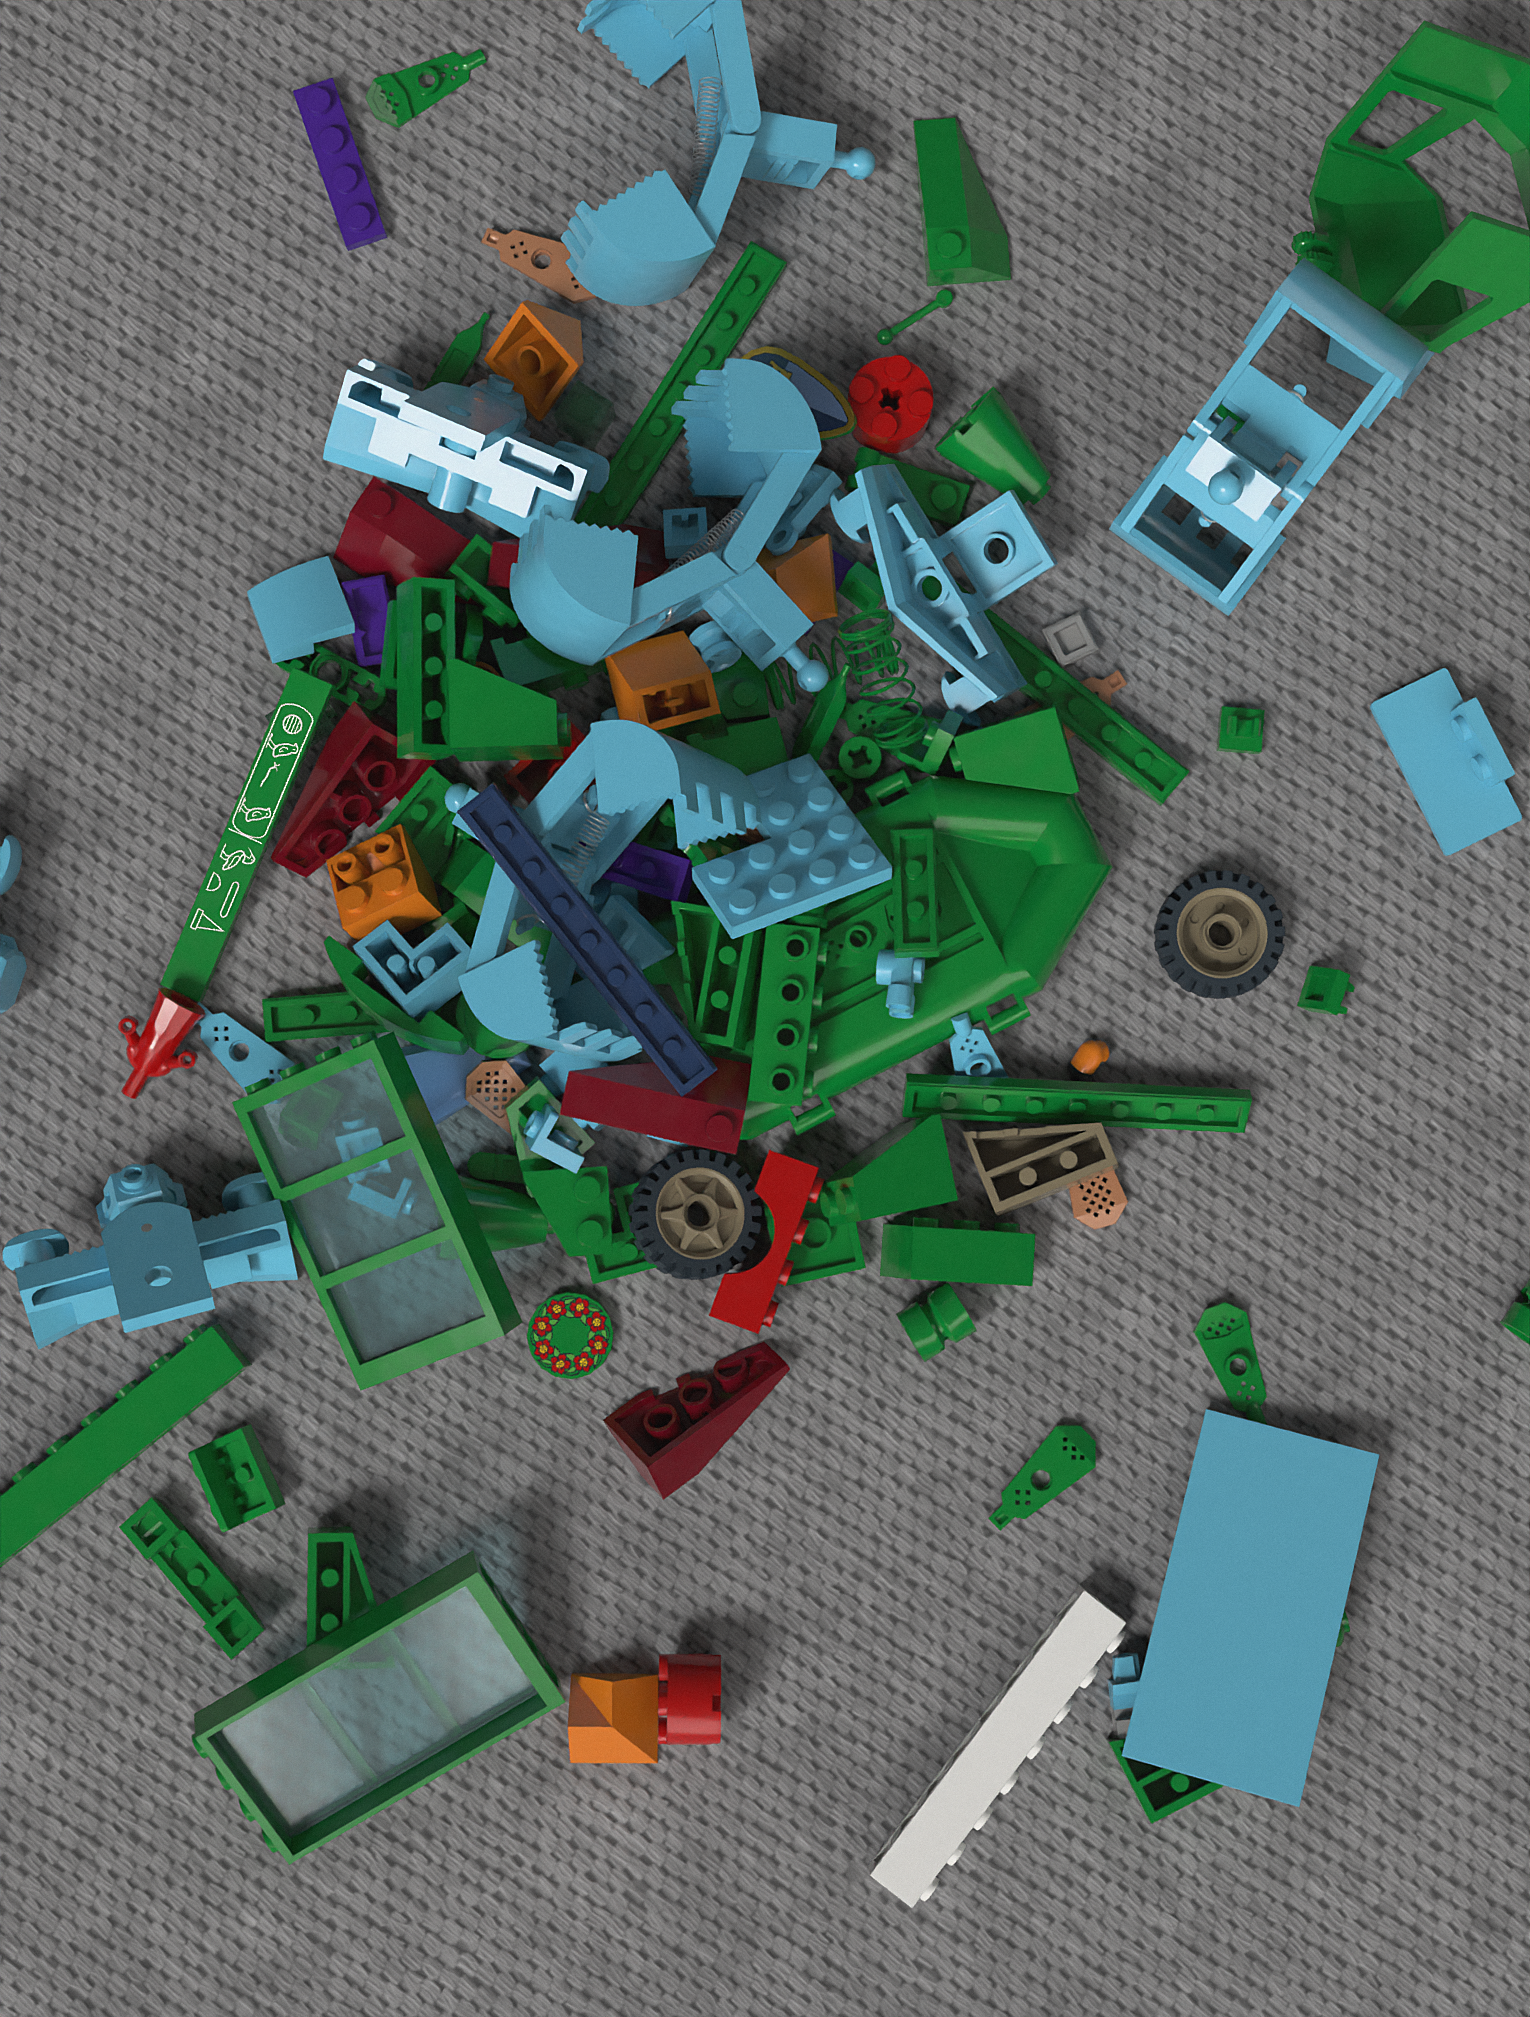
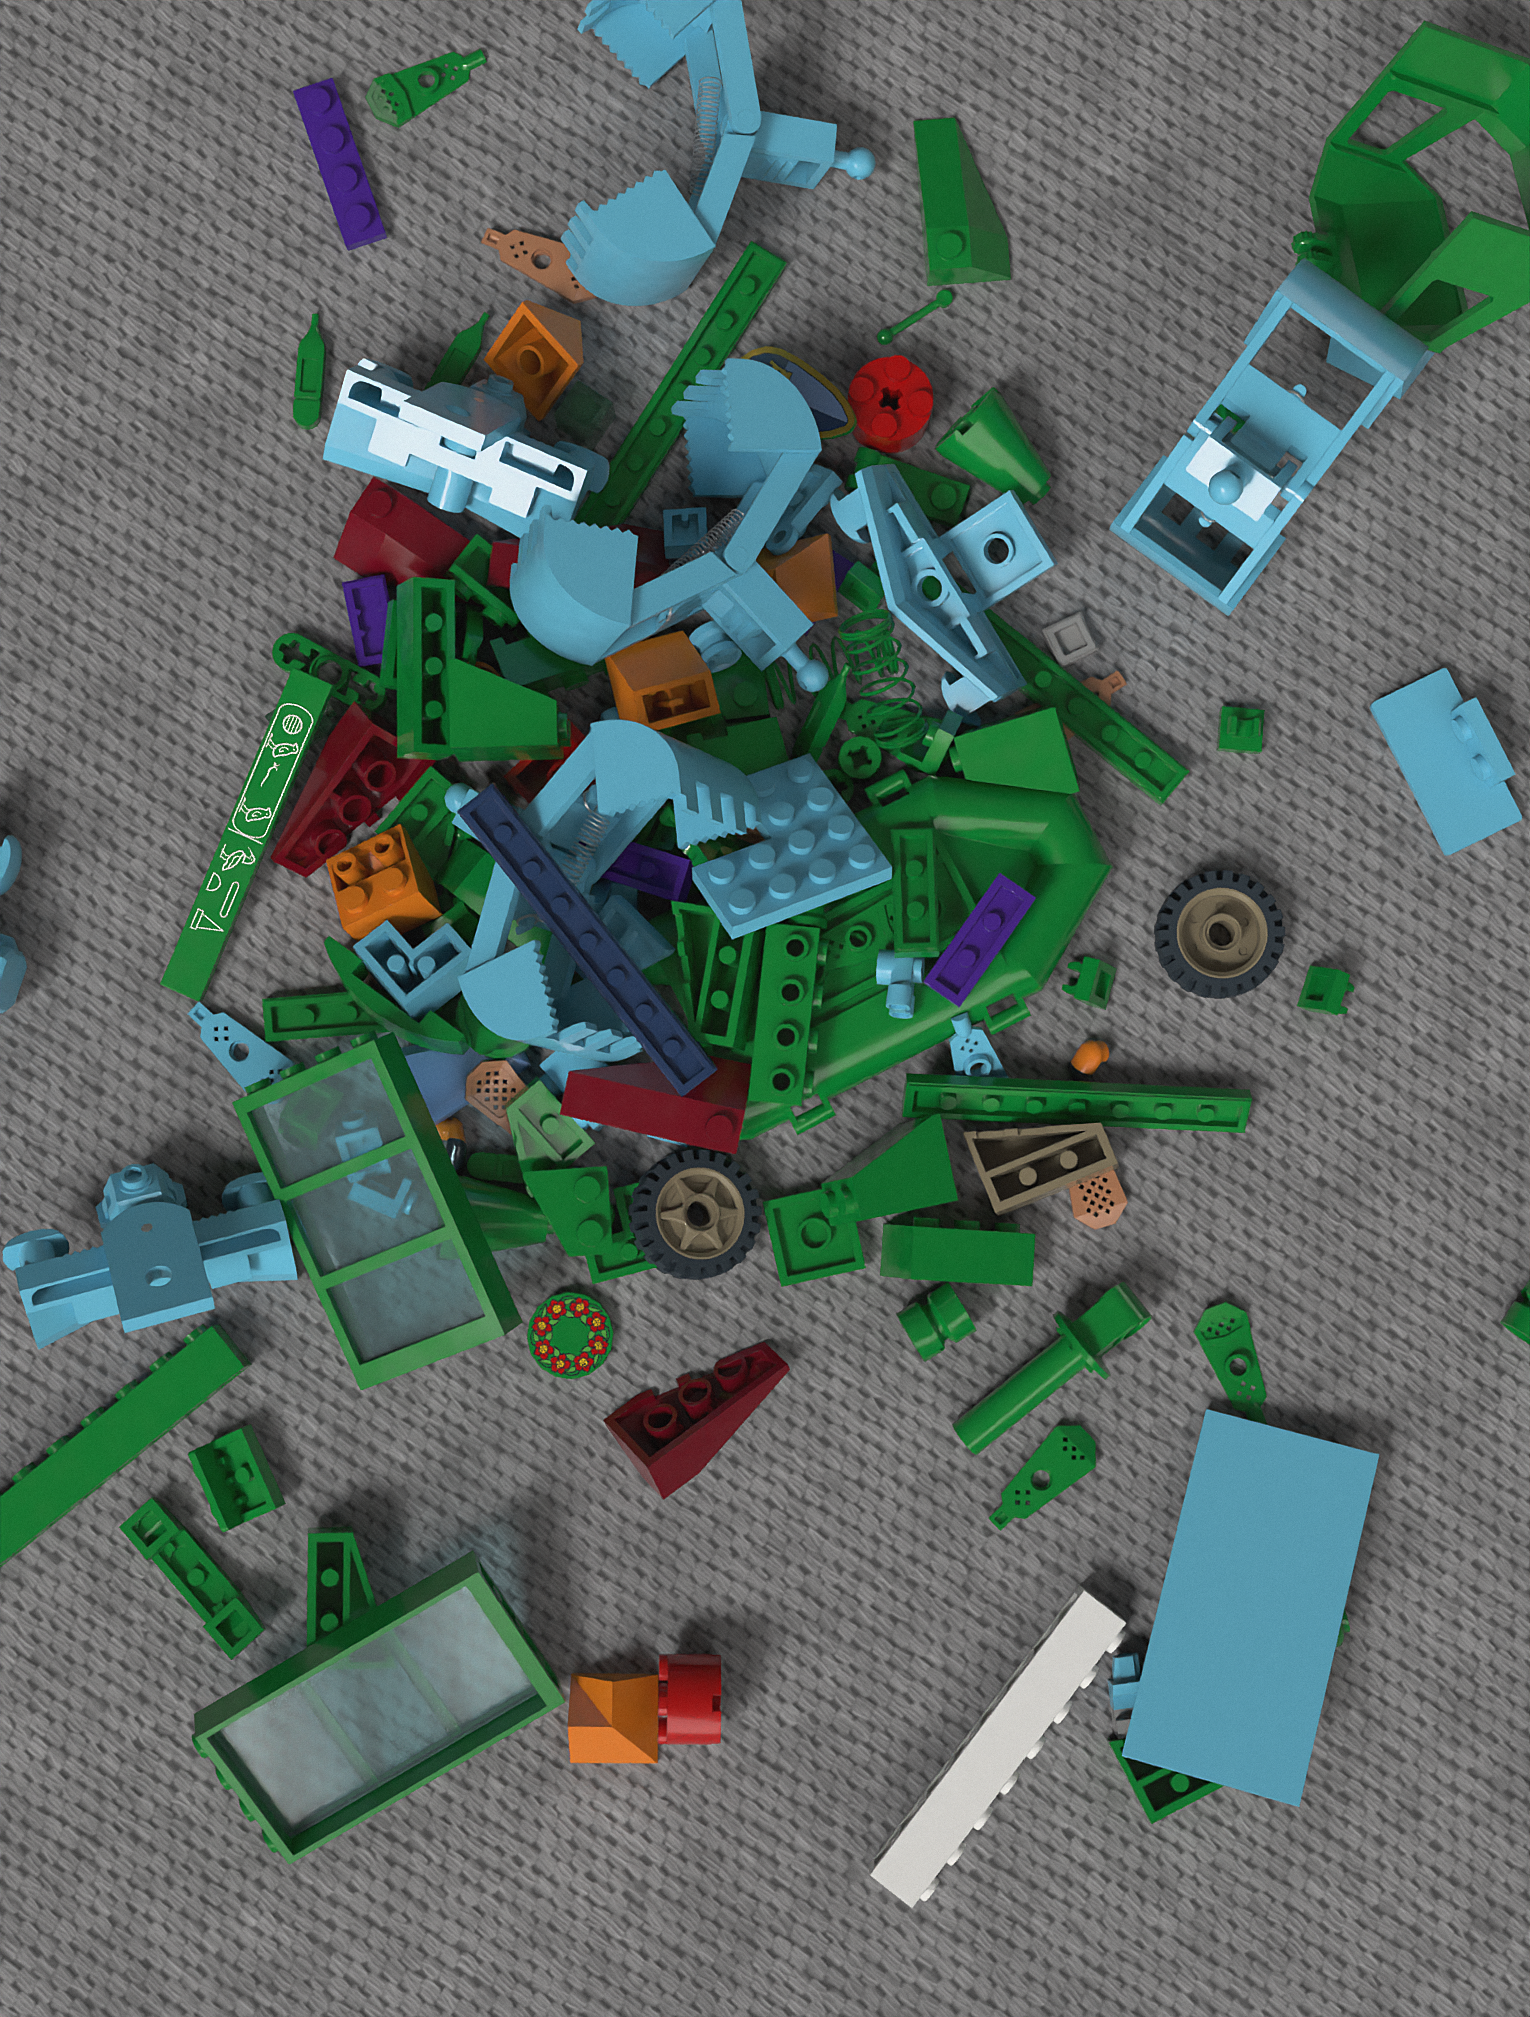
red piece [118,987,205,1099] -> none
medium azure slope [247,556,355,664] -> none
medium azure bracket [524,1103,585,1173] -> none
red arch [709,1150,824,1334] -> none
none -> green piece [293,314,326,430]
none -> arm [436,1117,467,1176]
none -> dark purple plate [923,873,1036,1008]
none -> green piece [952,1282,1153,1455]
none -> green tile [1062,956,1117,1010]

